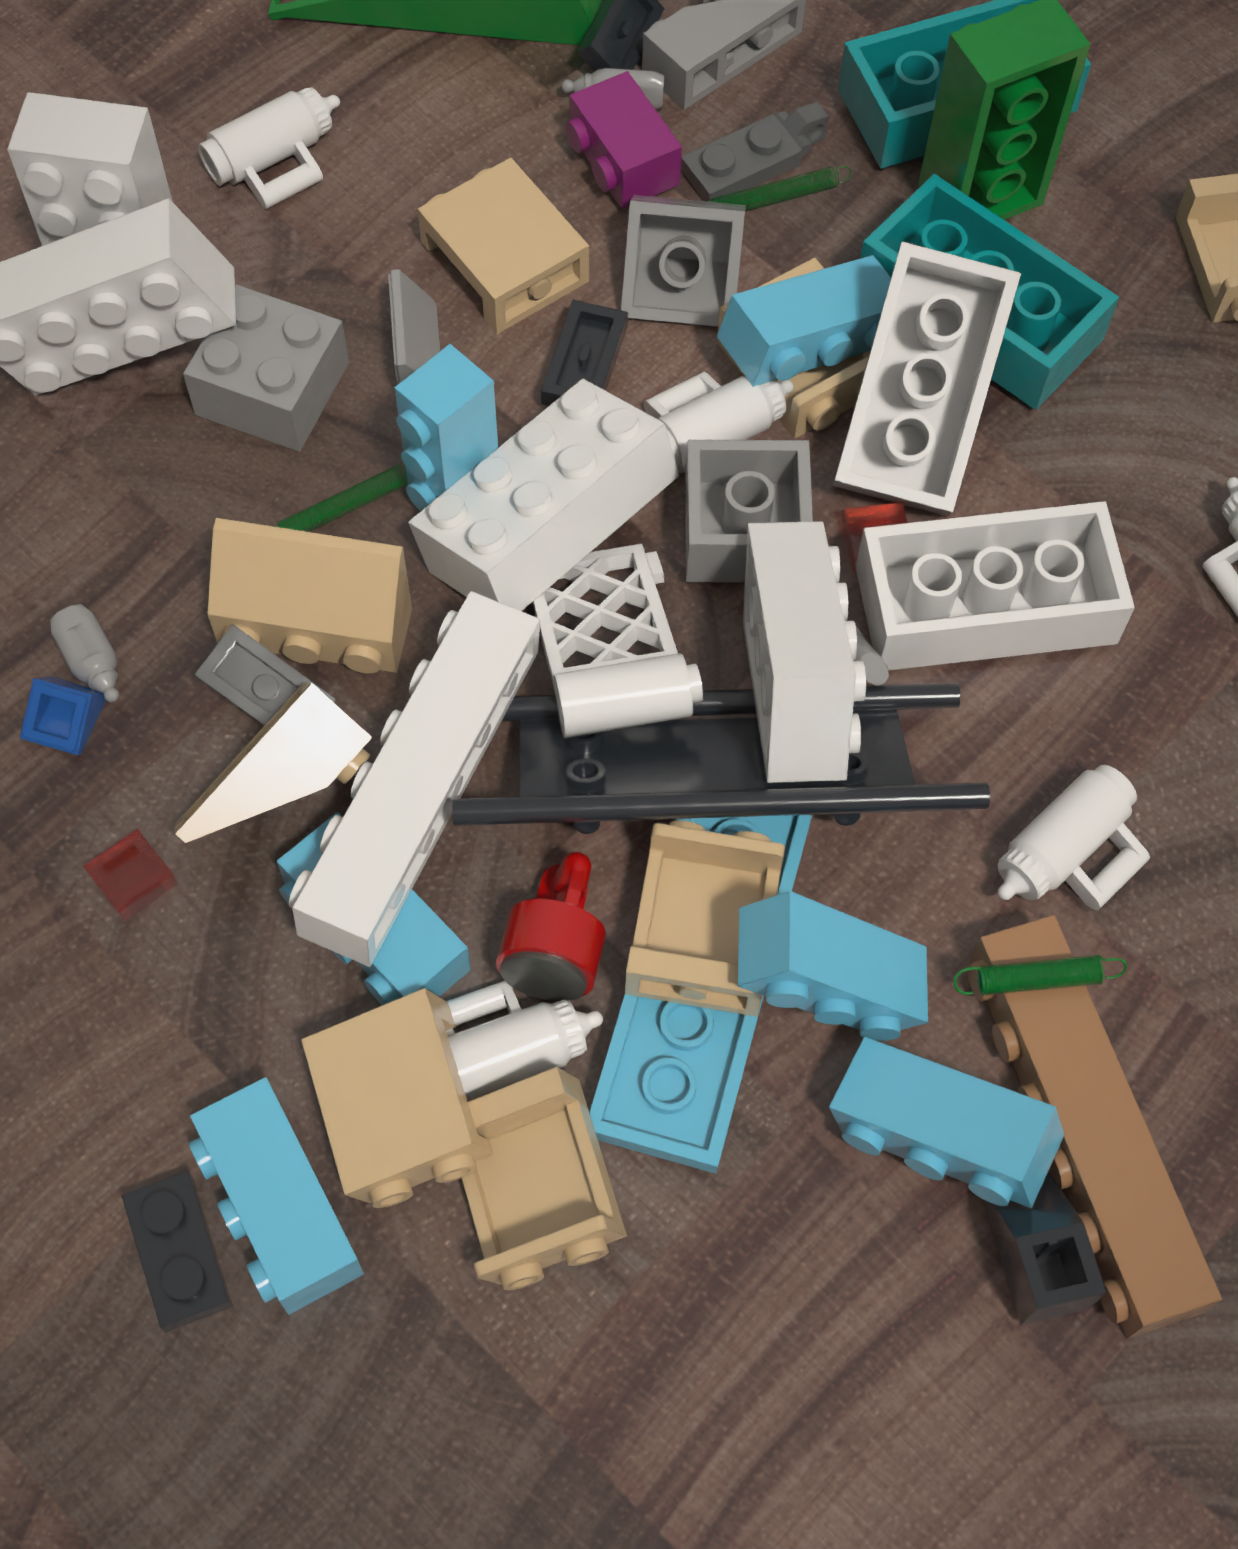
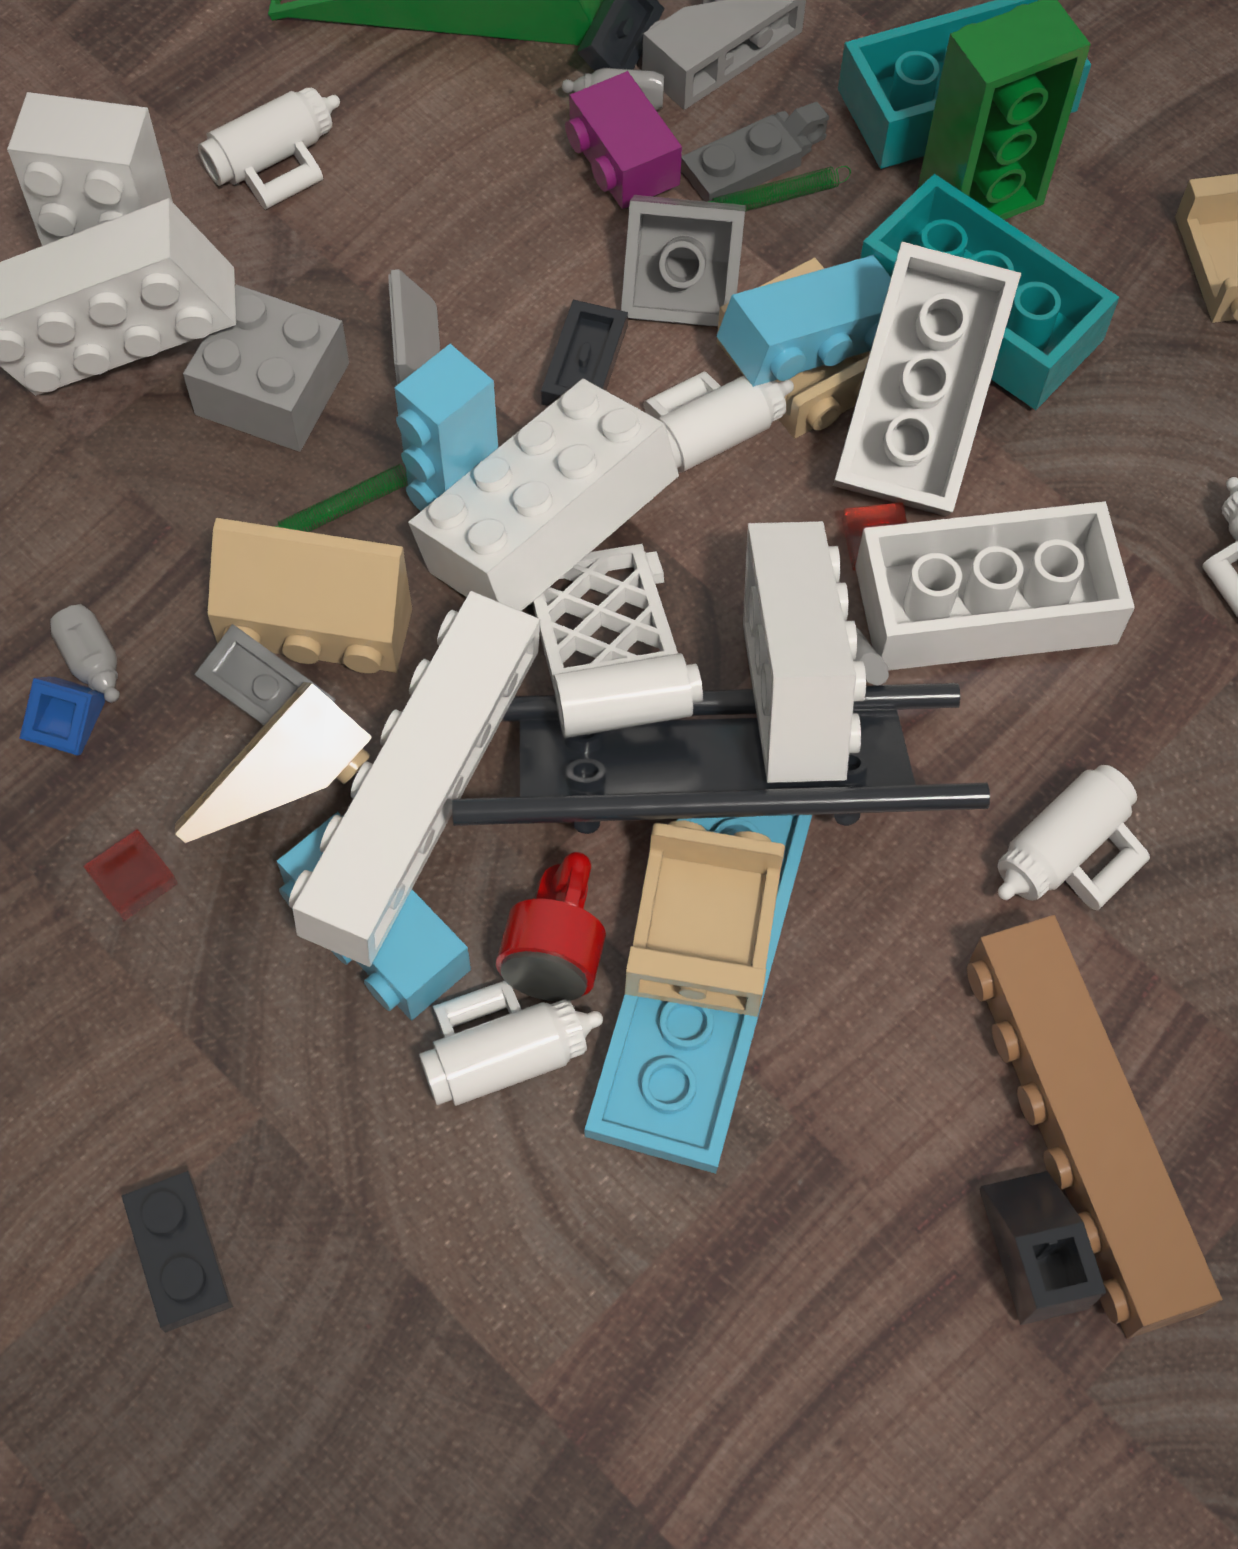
medium azure brick [188,1077,364,1315] -> none
tan panel [301,988,493,1208] -> none
tan panel [417,158,589,334] -> none
tan panel [462,1067,627,1290] -> none
light grey brick [685,439,813,582] -> none
medium azure brick [738,891,928,1041] -> none
medium azure brick [829,1037,1064,1208] -> none
green piece [953,954,1127,996] -> none

